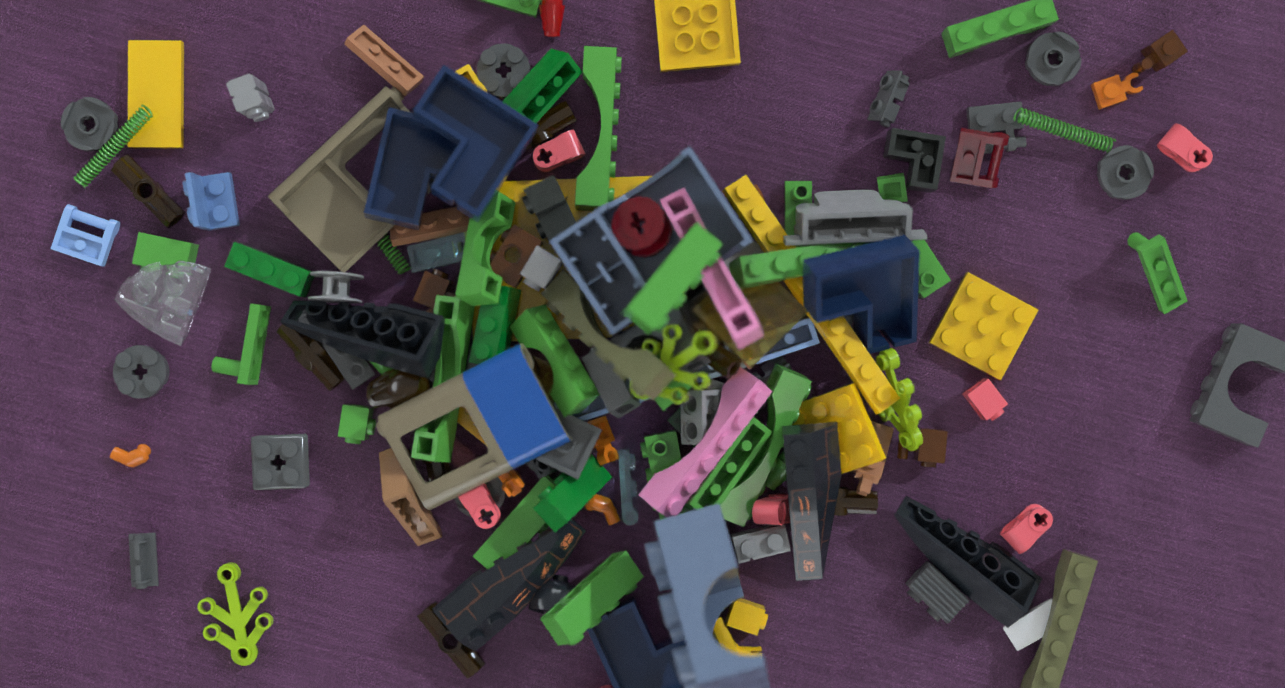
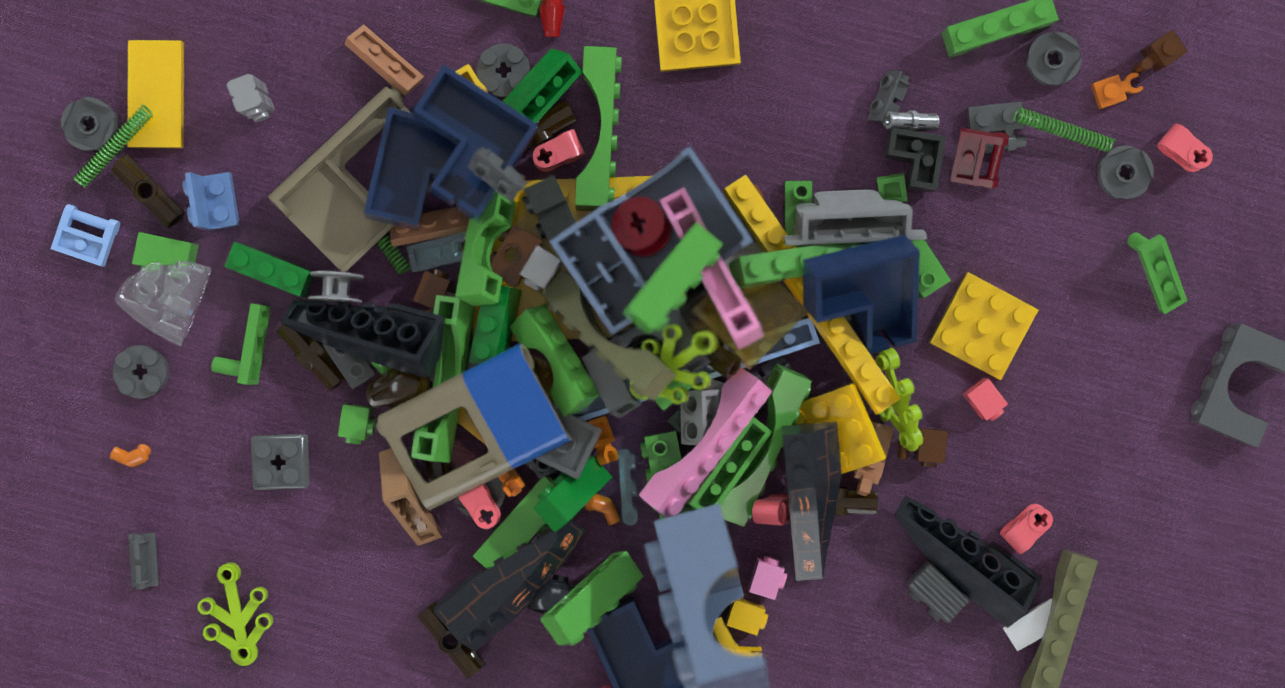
light grey brick [731,524,791,564] -> none
bright green cone [765,450,787,491] -> none
none -> dark grey hinge [468,147,527,202]
none -> bright pink brick [748,556,787,600]
none -> light grey pin [884,110,940,131]

